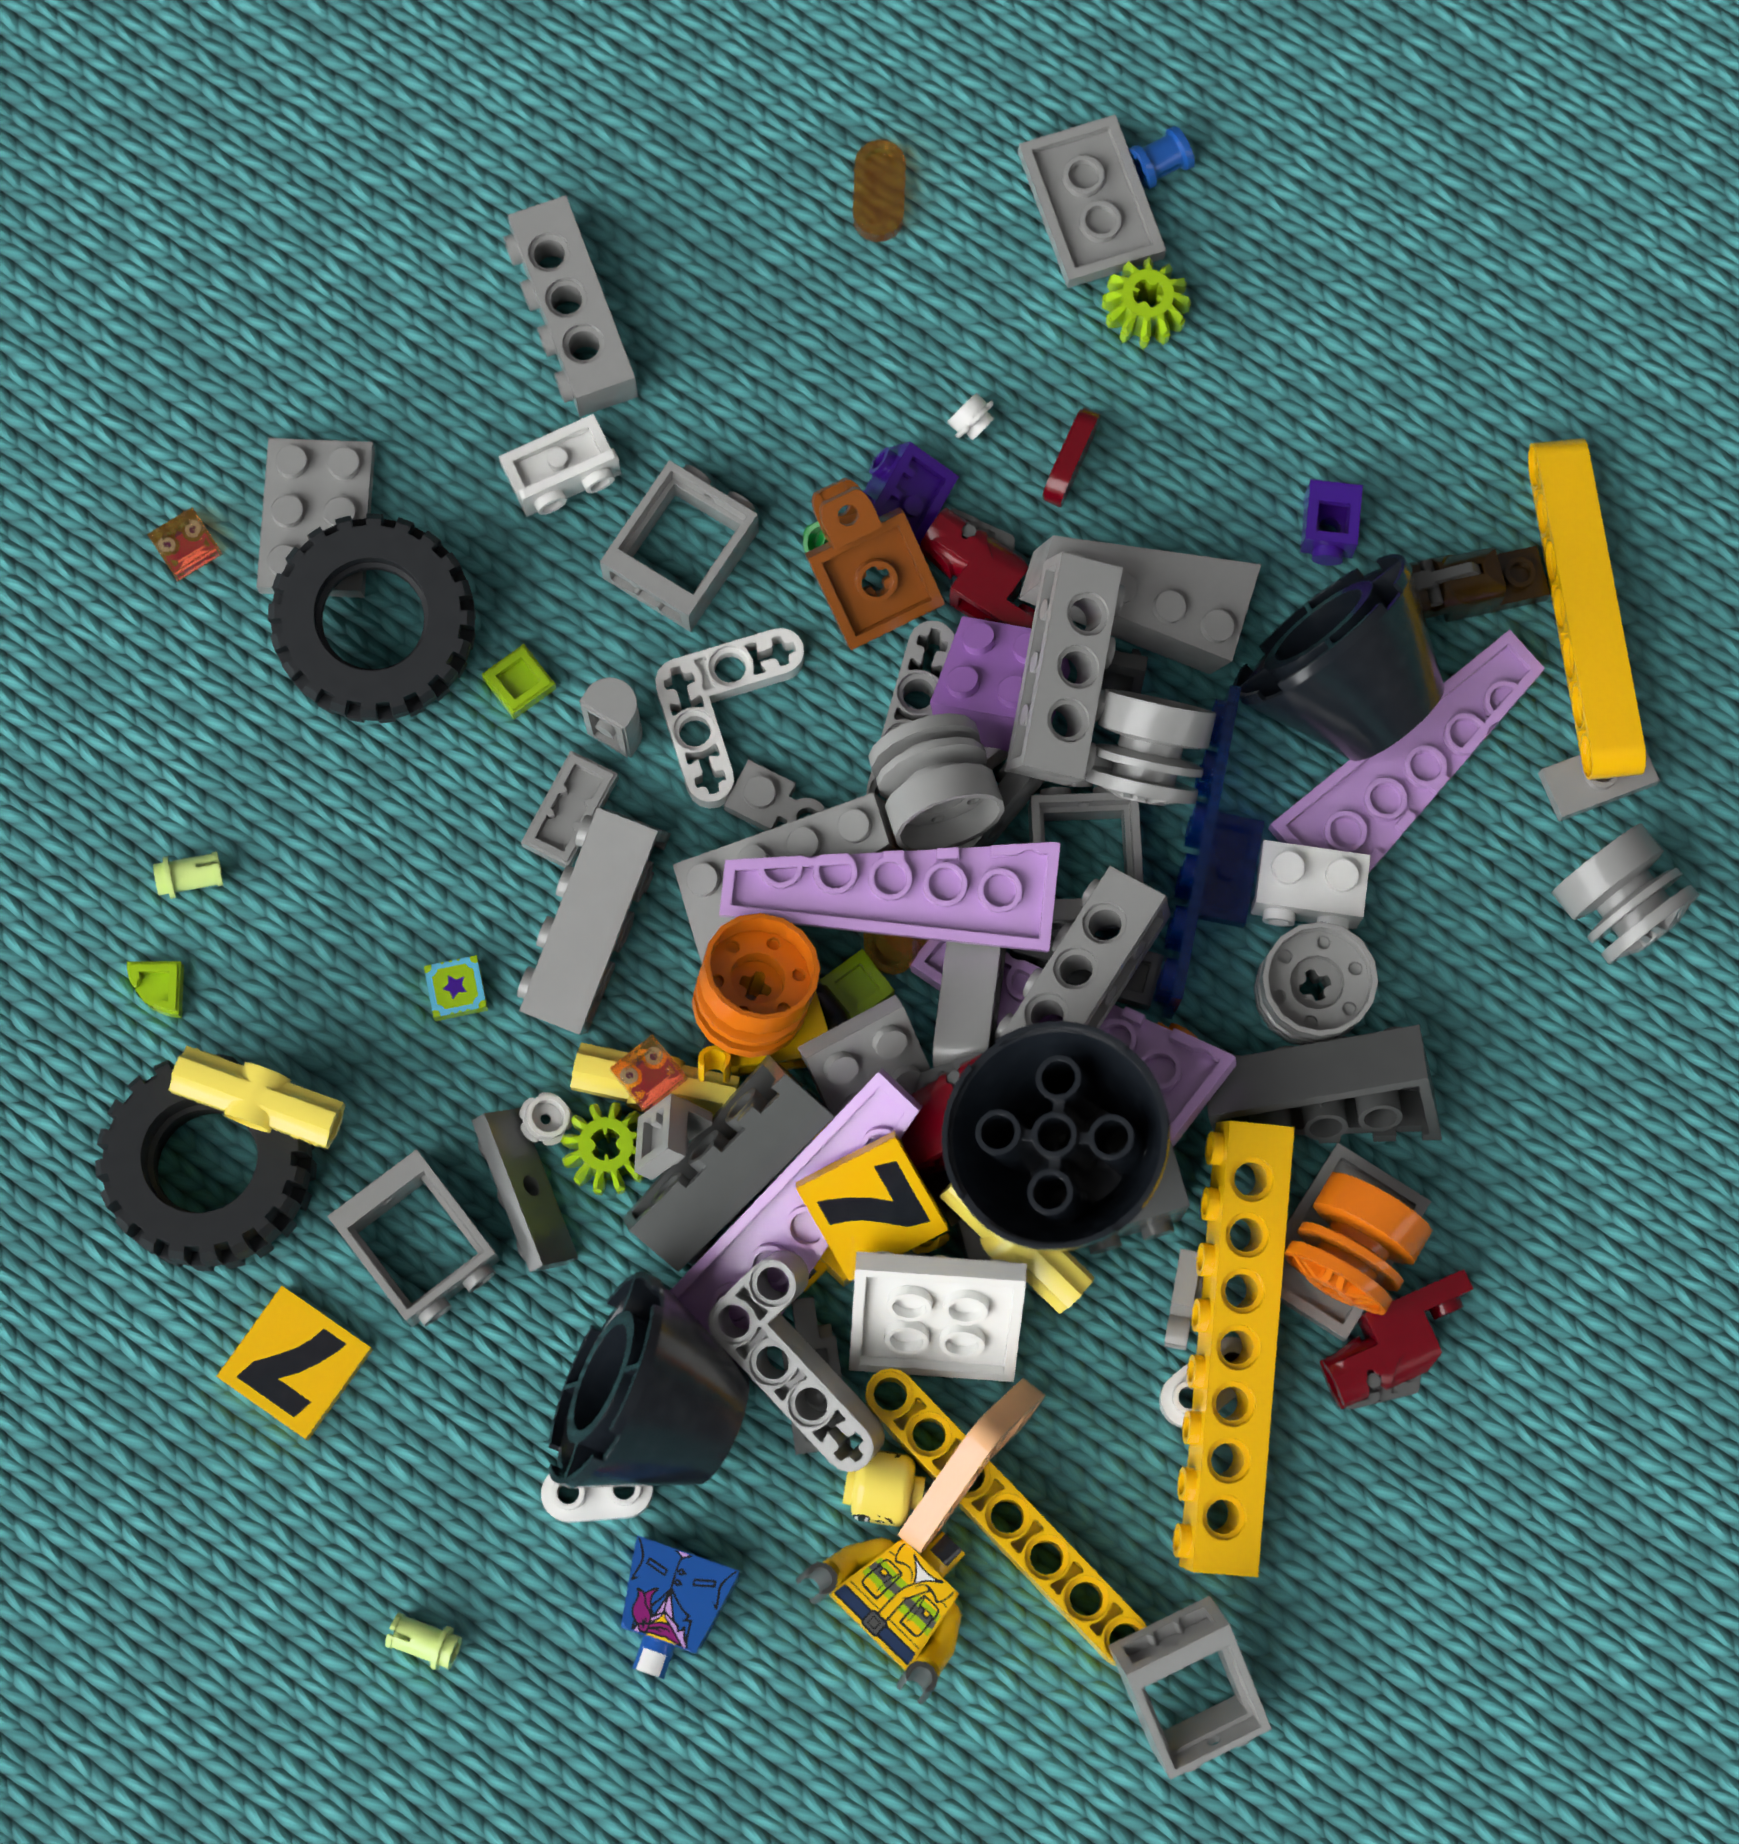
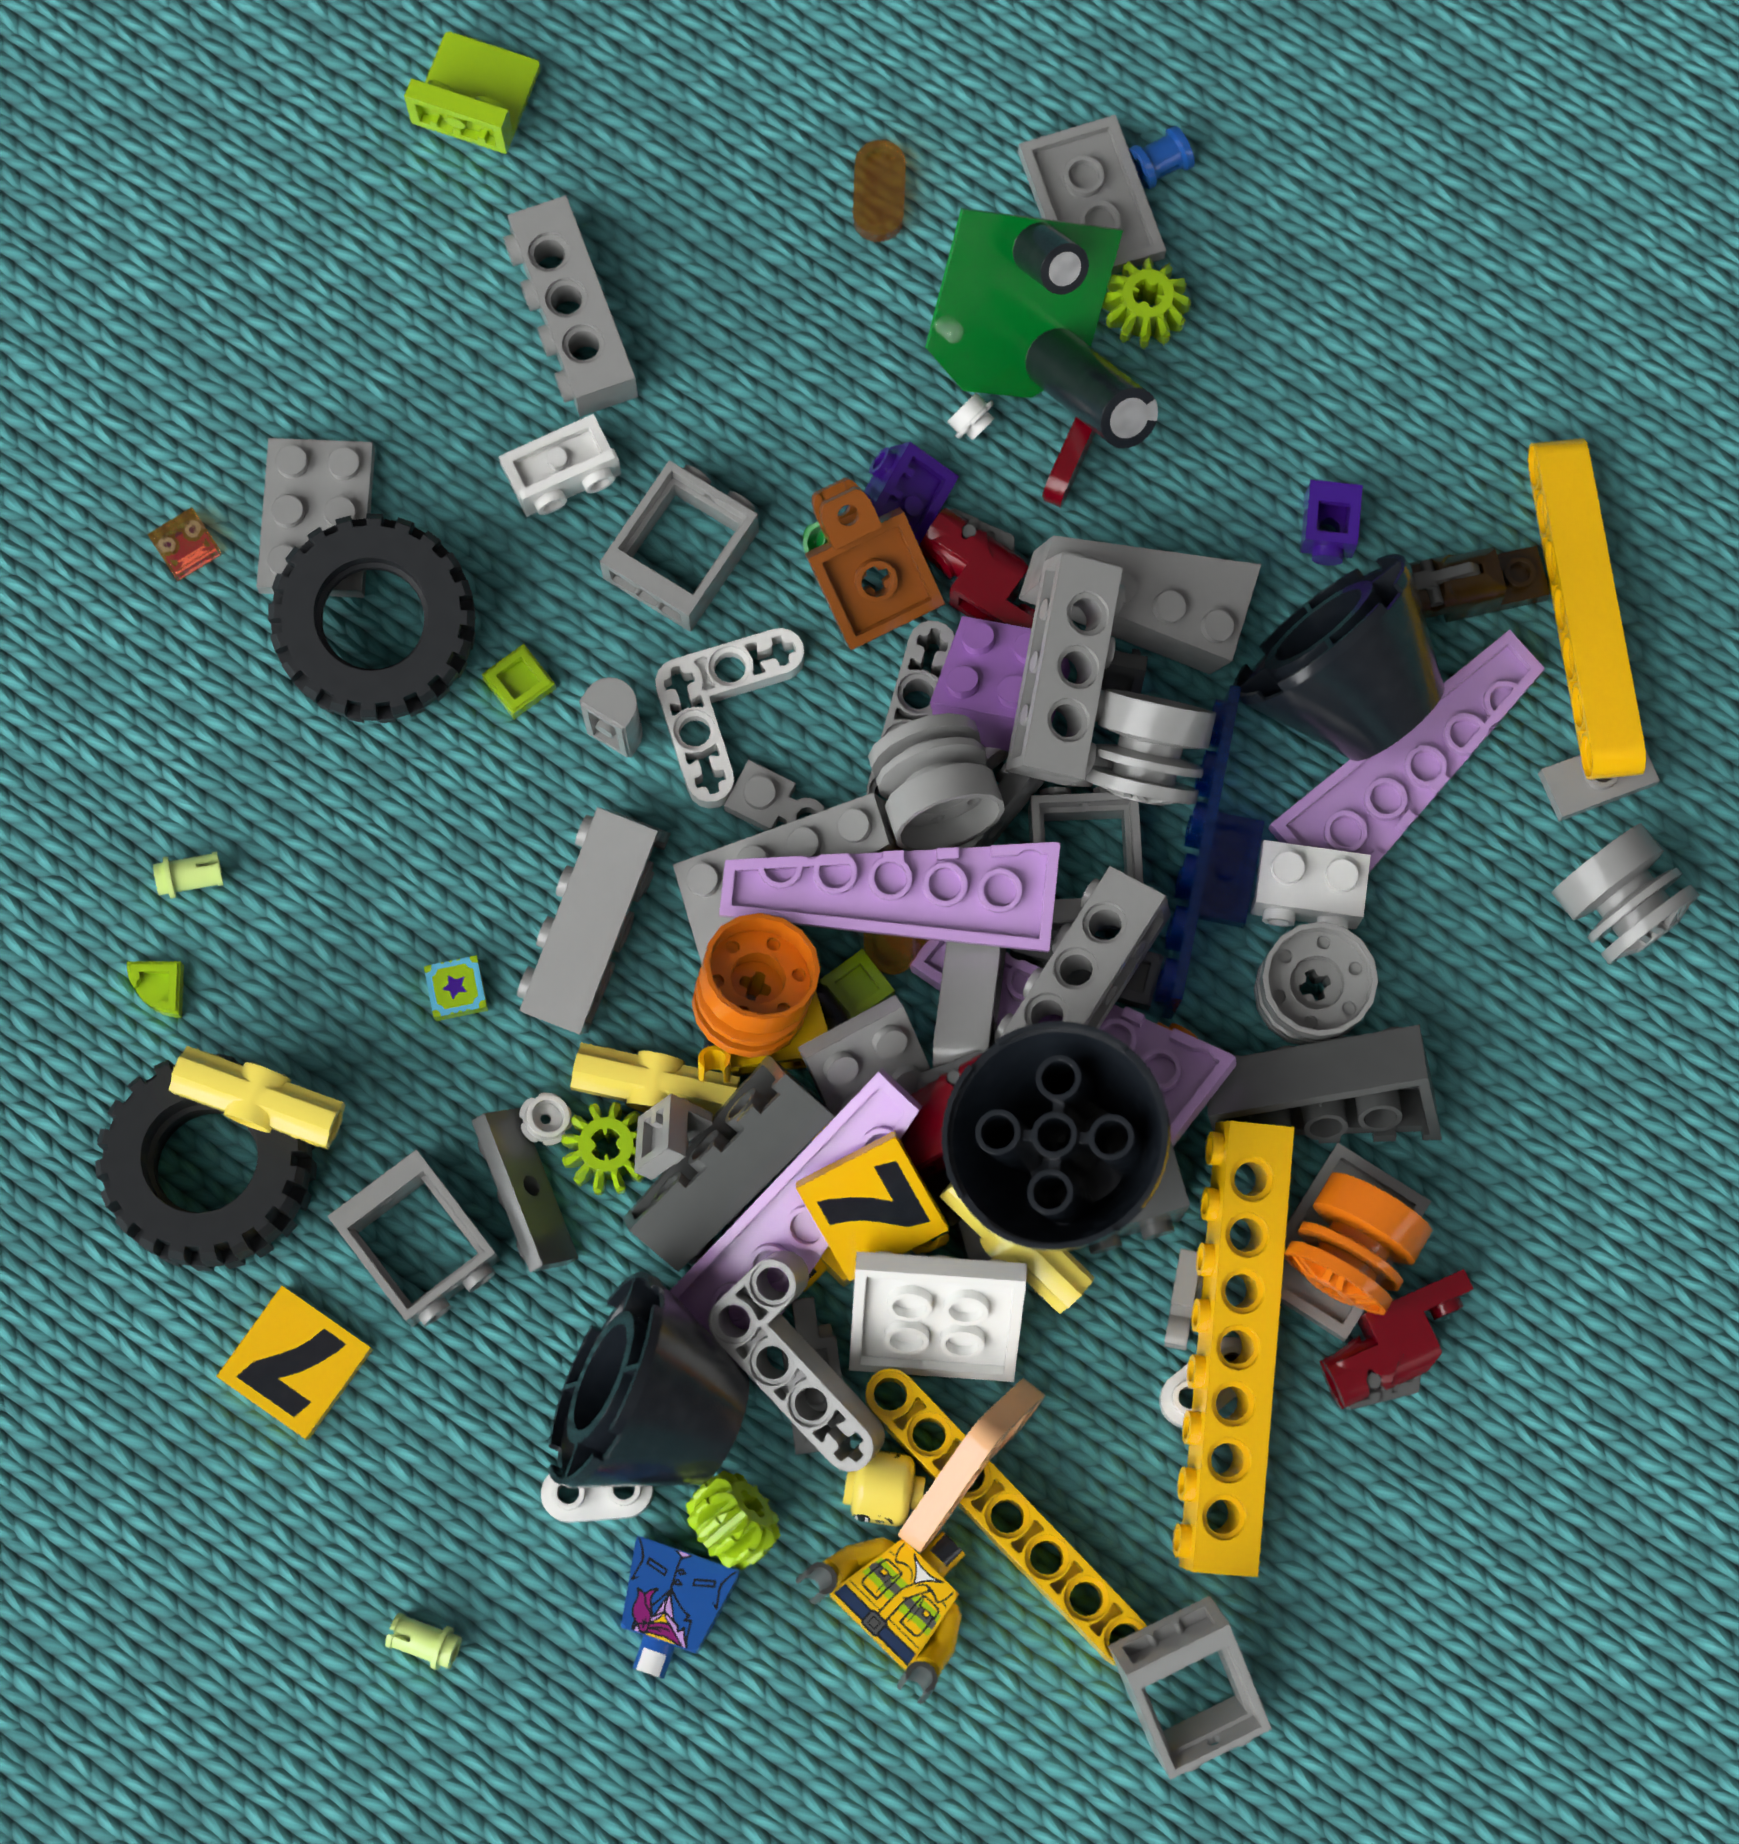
light grey plate [521,751,619,868] -> none
clear orange tile [610,1034,687,1113] -> none
none -> lime bracket [404,31,540,154]
none -> lime gear [686,1470,781,1570]
none -> green piece [925,208,1158,448]

